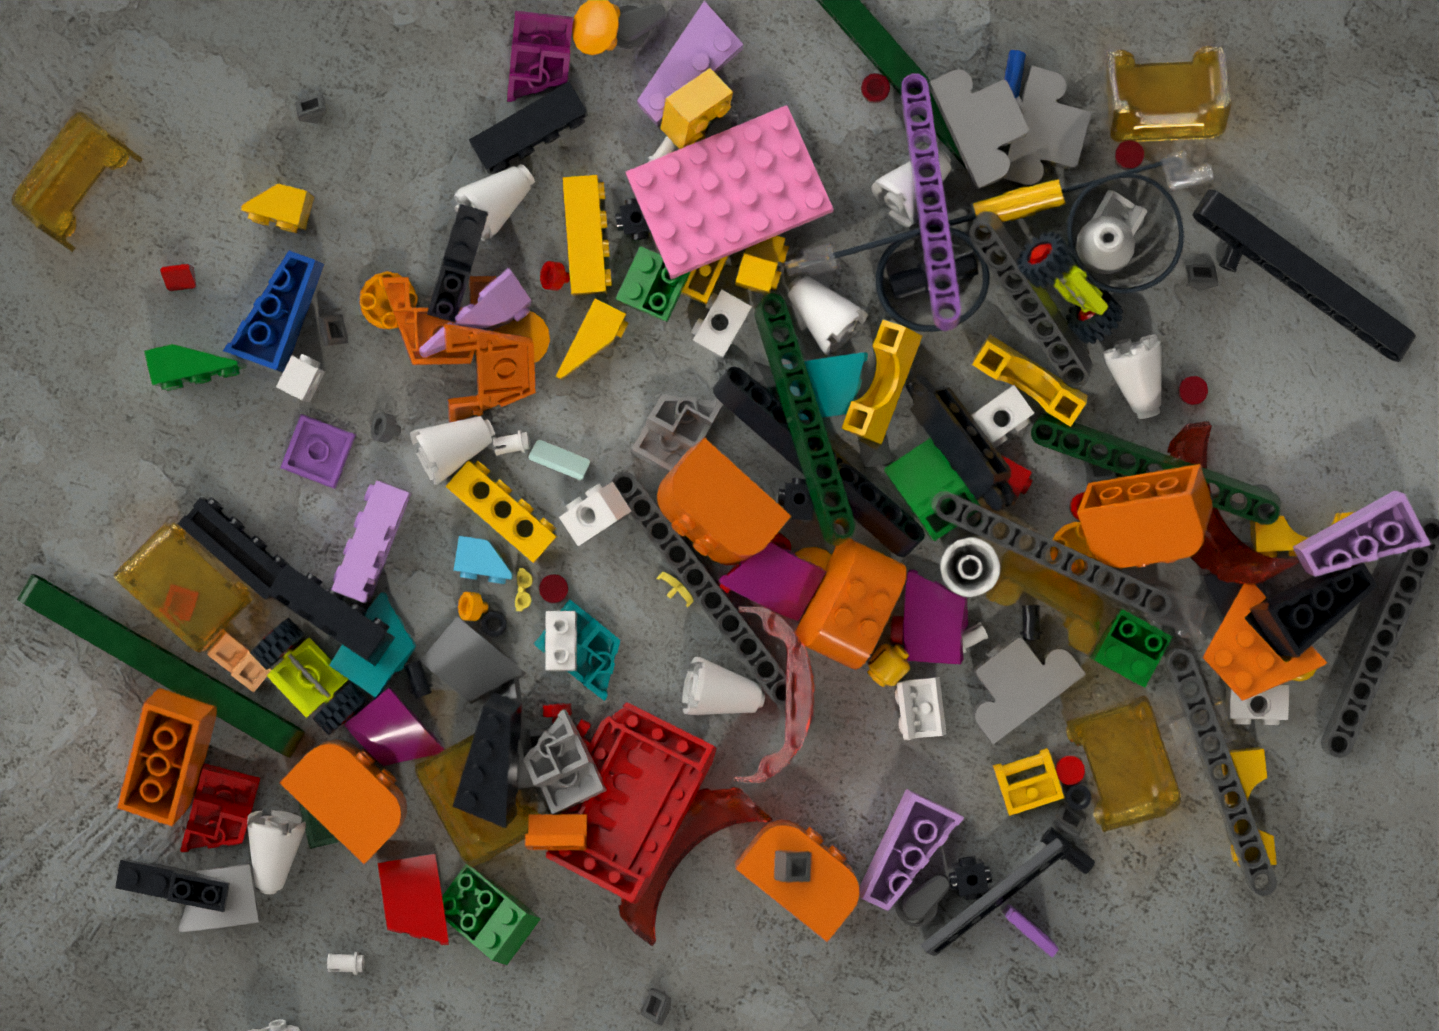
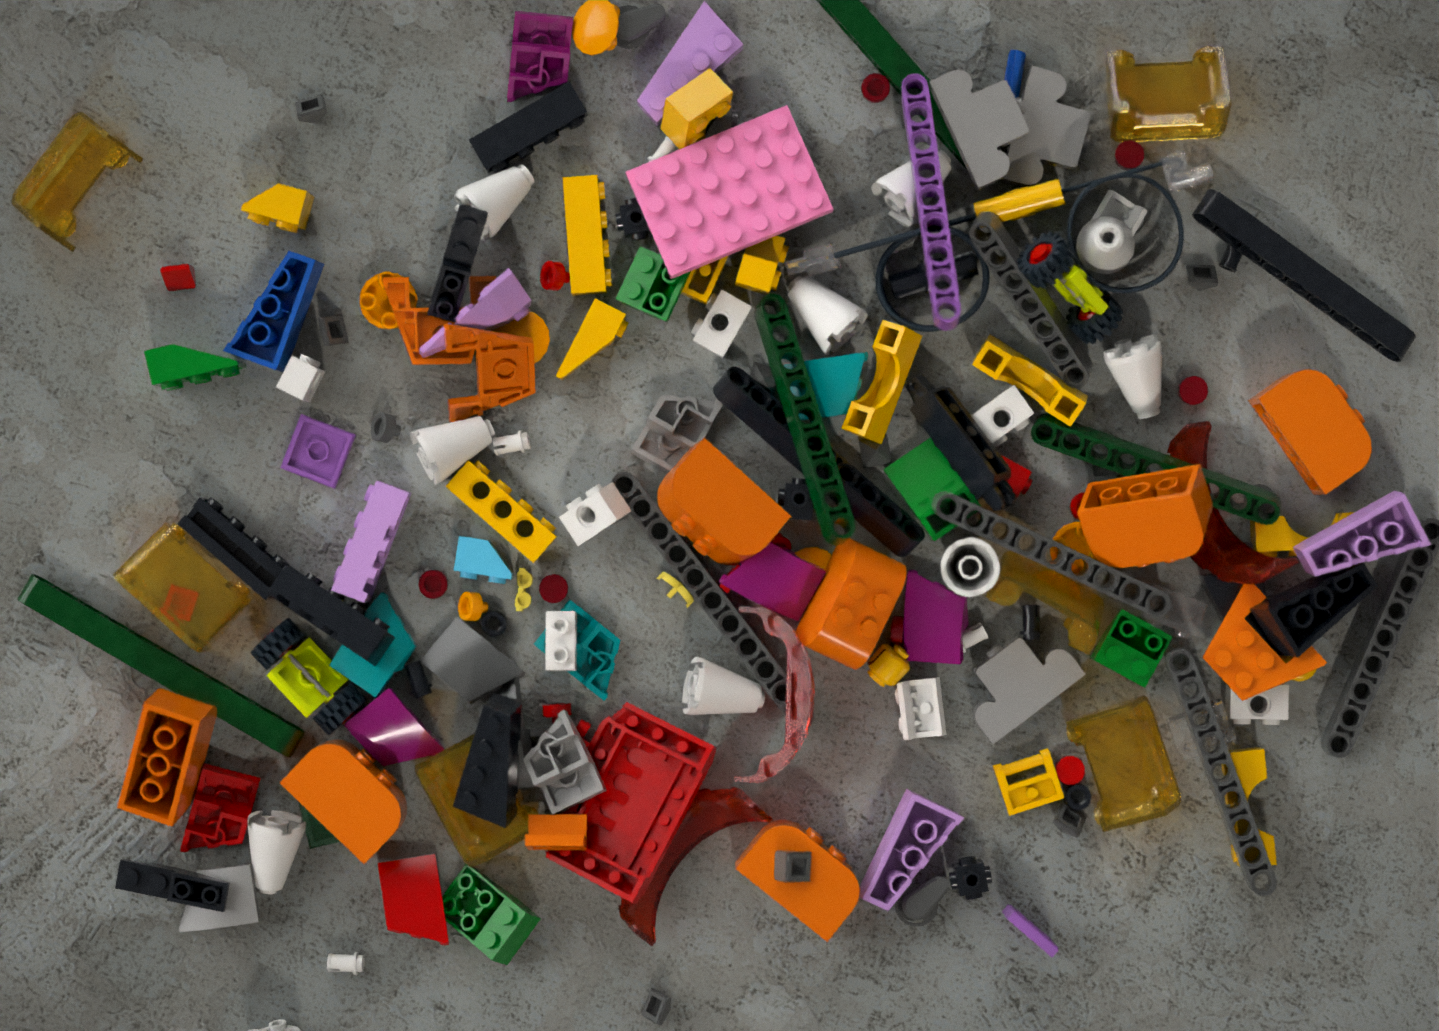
light nougat slope [207,631,272,693] -> none
light aqua slope [528,440,590,480] -> none
black tile [920,838,1070,956] -> none
black axle [1040,827,1095,874] -> none
none -> dark red tile [418,570,448,599]
none -> orange brick [1248,370,1372,495]

